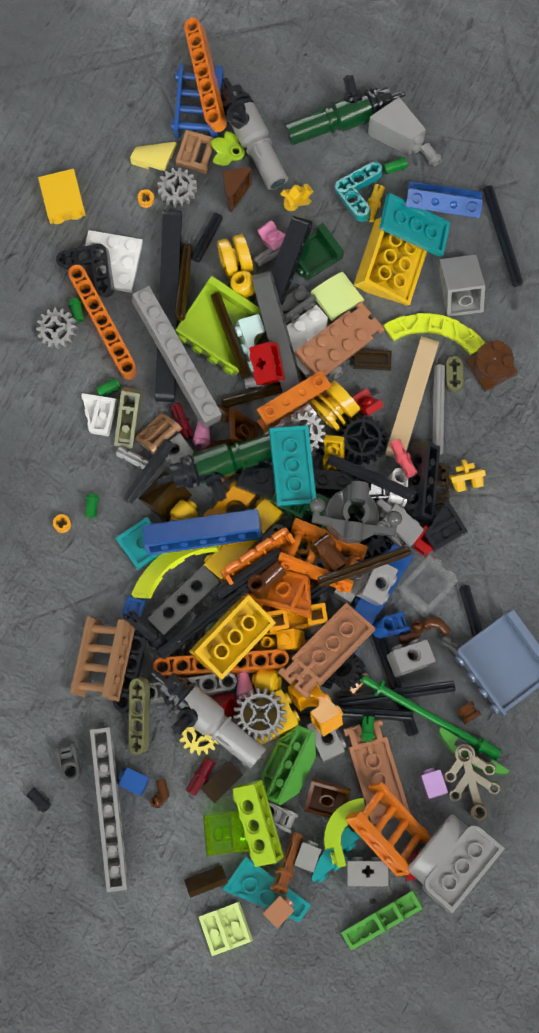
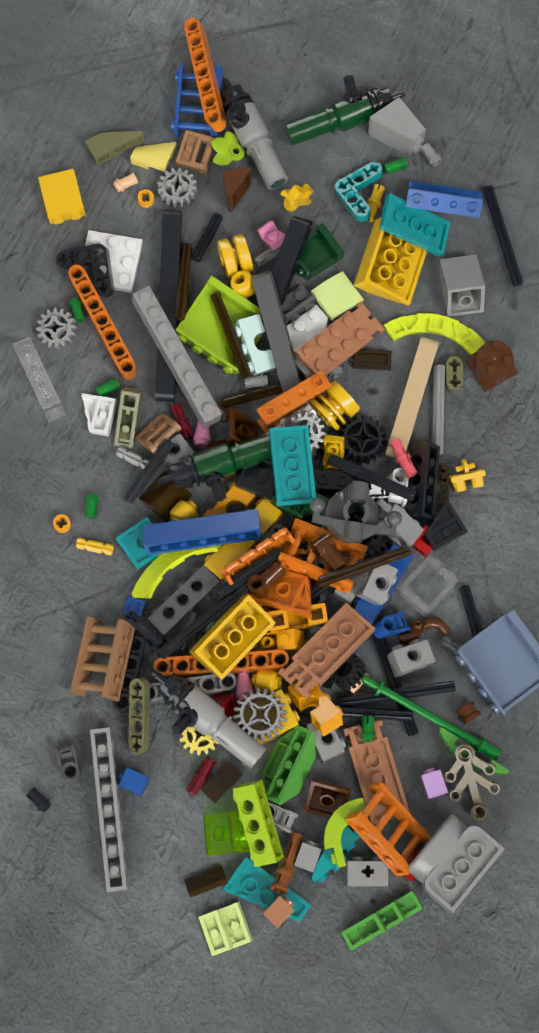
reddish brown arm [150,779,169,808] -> none
red brick [249,342,285,385] -> none
red bracket [352,388,383,416] -> none
none -> clear fence [12,337,66,424]
none -> yellow axle [76,538,114,555]
none -> olive slope [85,131,145,166]
none -> light nougat pin [113,173,138,192]

